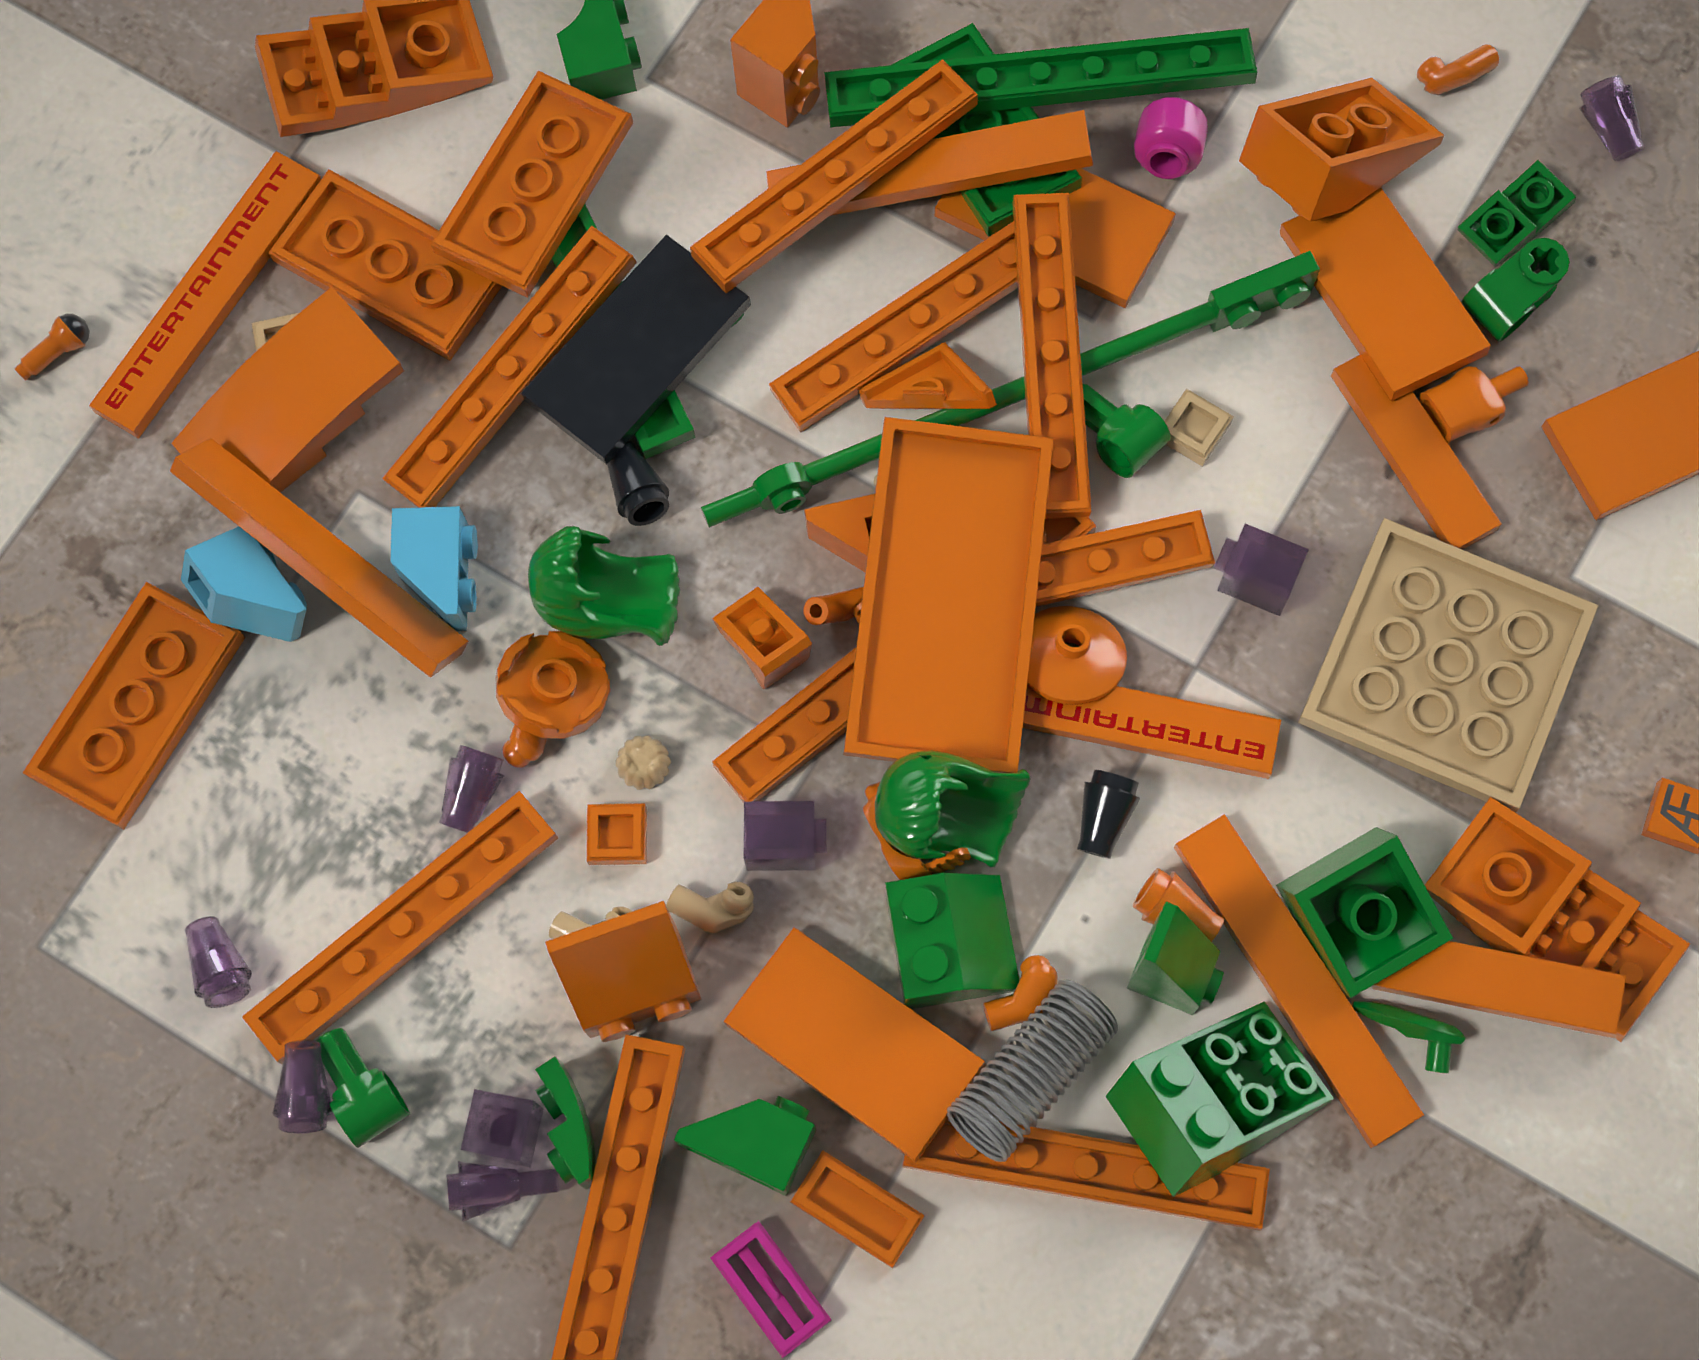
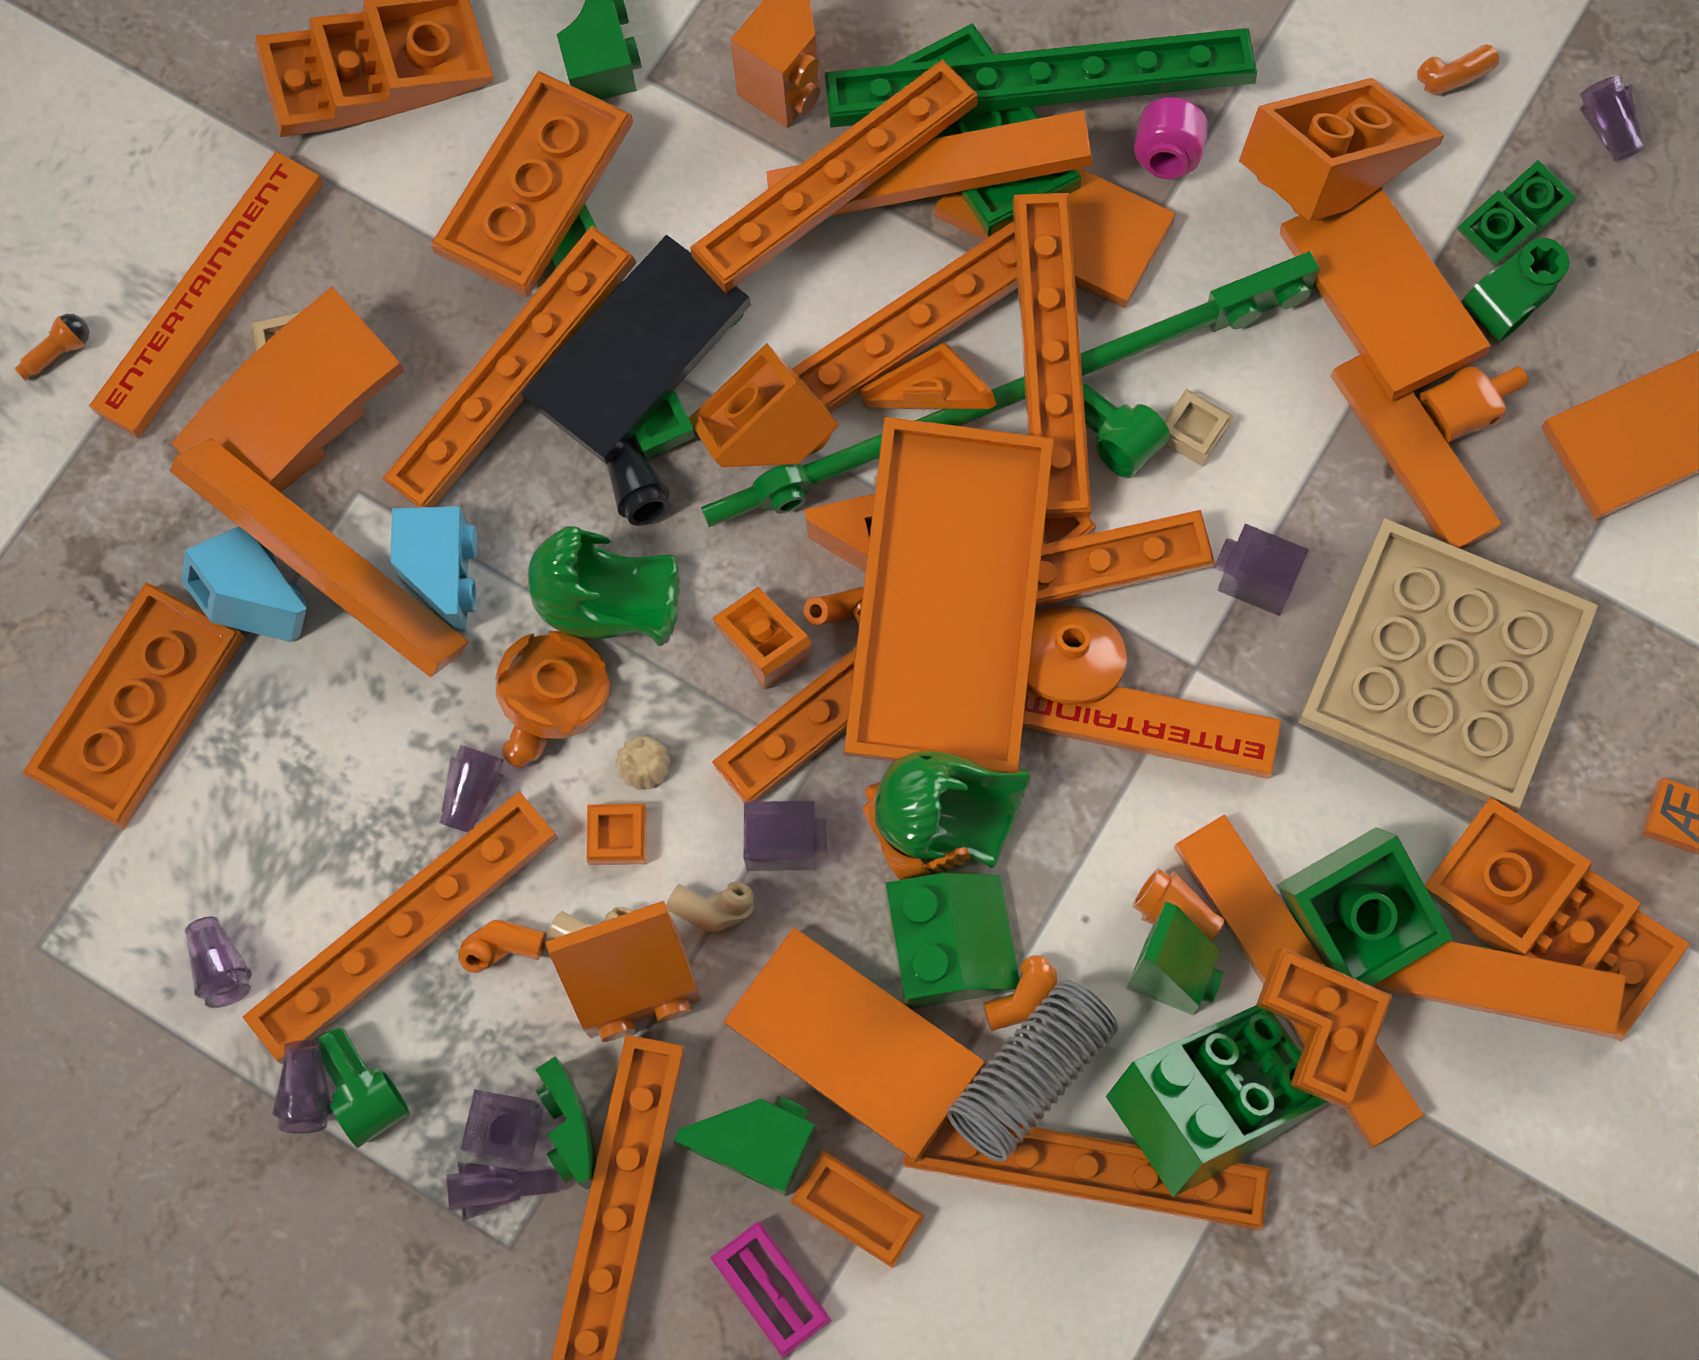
orange tile [268,169,502,361] -> none
black cone [1077,770,1140,859] -> none
green bar [1352,1001,1466,1073] -> none
none -> orange arm [458,920,546,973]
none -> orange slope [689,343,839,468]
none -> orange tile [1256,948,1392,1109]

